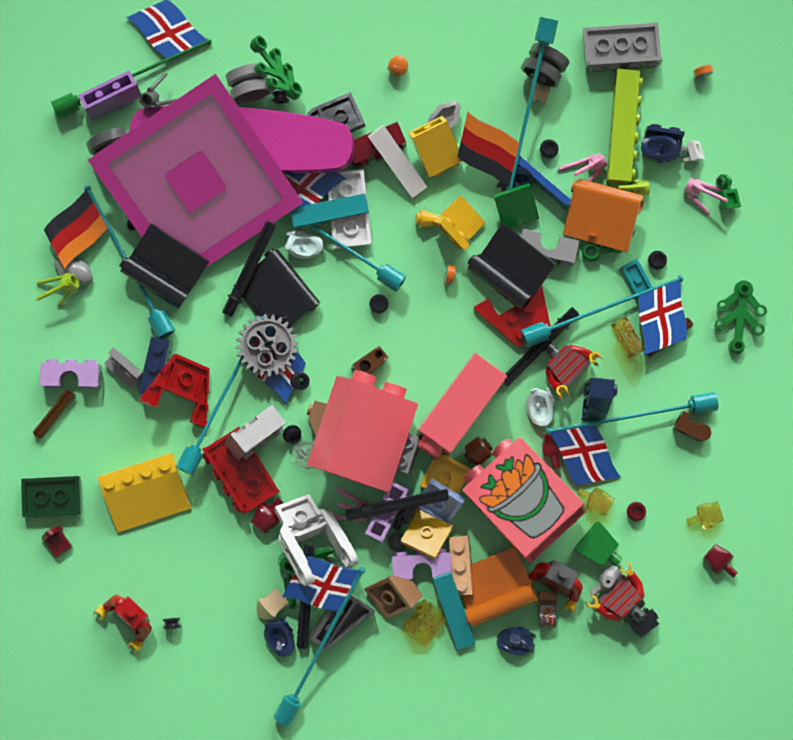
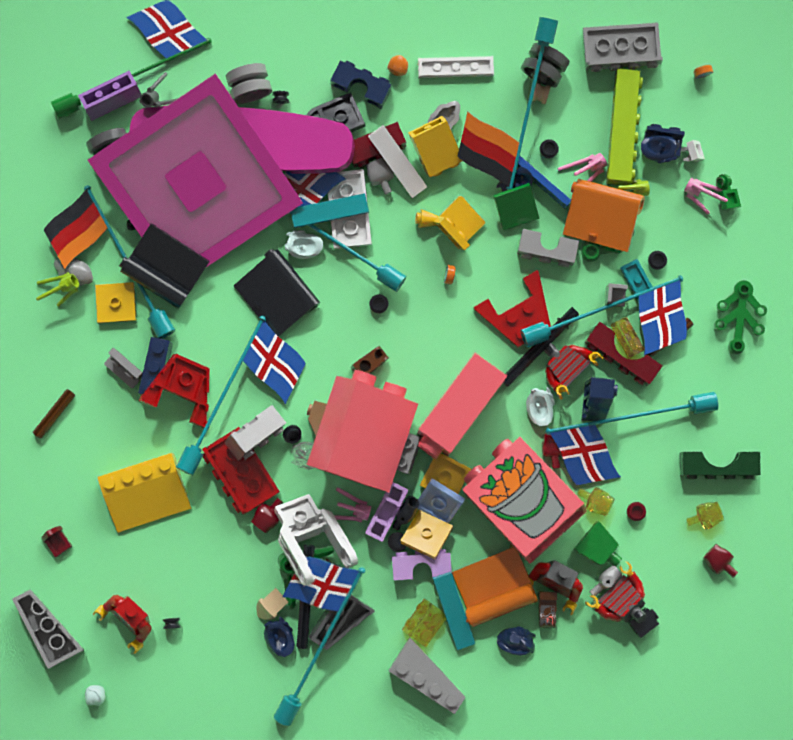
dark green plate [21,476,82,518] -> none
lavender arch [40,359,102,388] -> none
black axle [222,221,276,317] -> none
light grey gear [235,314,299,377] -> none
green plant [250,35,303,100] -> none
black bush [290,372,310,390] -> none
black axle [345,489,449,521] -> none
medium nougat slope [364,575,423,620] -> none
light nougat plate [449,536,473,595] -> none
reddish brown head [464,437,493,465] -> none
black door [467,223,556,311] -> none
reddish brown leg [673,411,711,442] -> none
none -> light grey wedge [12,590,85,669]
none -> light aqua piece [85,685,105,706]
none -> yellow plate [95,282,136,323]
none -> dark blue arch [330,60,391,109]
none -> light grey piece [366,158,394,195]
none -> light grey wedge [389,637,465,714]
none -> white tile [418,56,494,78]
none -> dark red arch [585,322,662,386]
none -> light grey panel [605,283,628,307]
none -> dark green arch [680,452,761,479]

